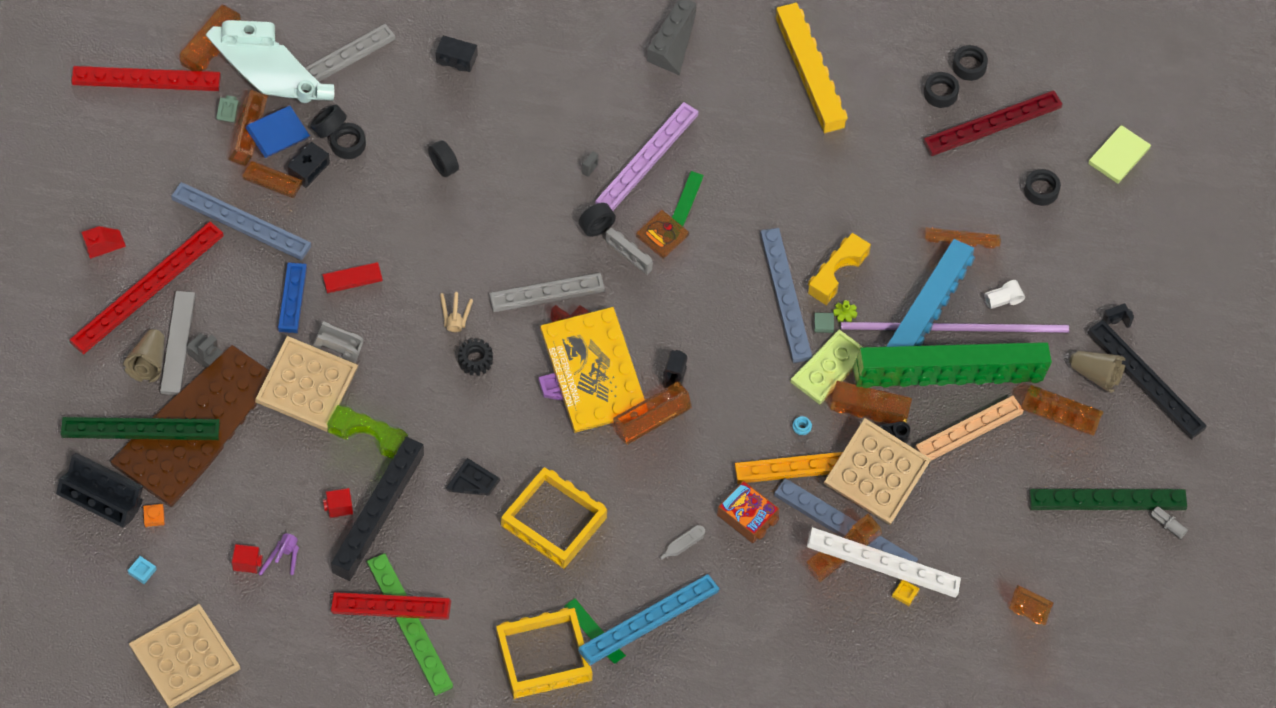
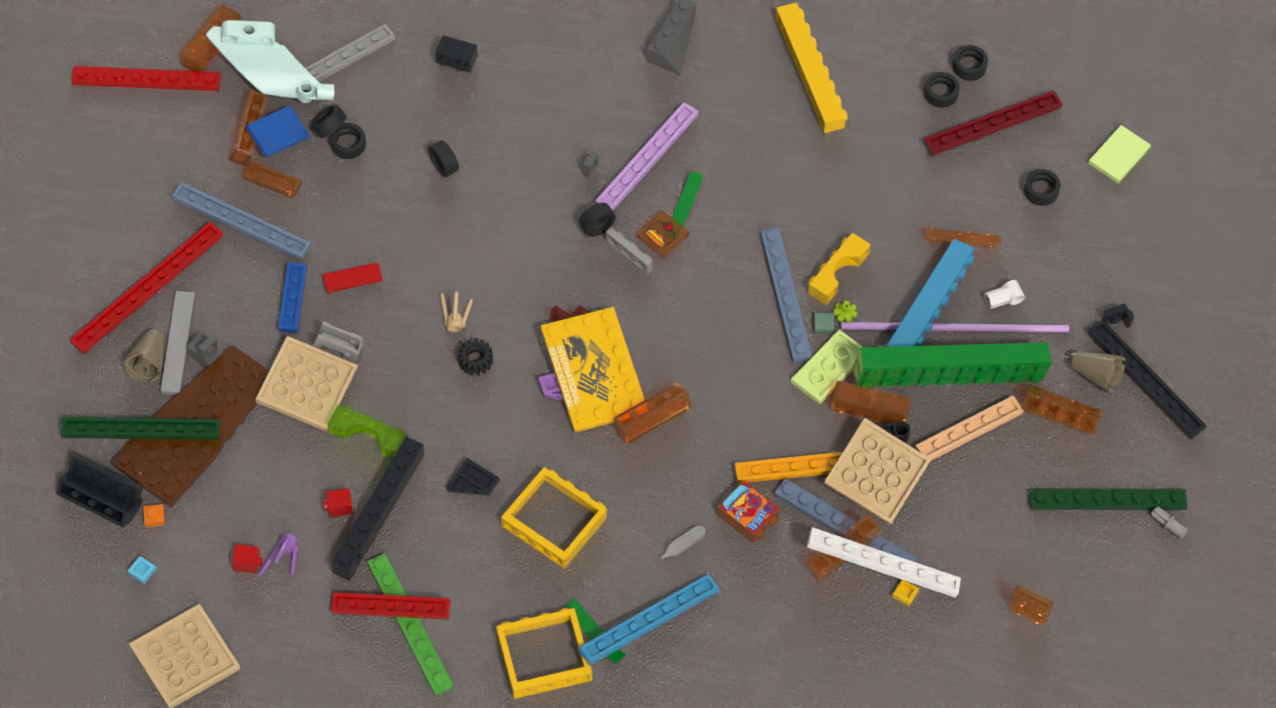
red slope [81,226,126,259] -> none
sand green bracket [216,95,241,123] -> none
black brick [288,142,330,188] -> none
light grey tile [489,273,605,312] -> none
black brick [662,350,688,391] -> none
medium azure plate [792,416,812,435] -> none

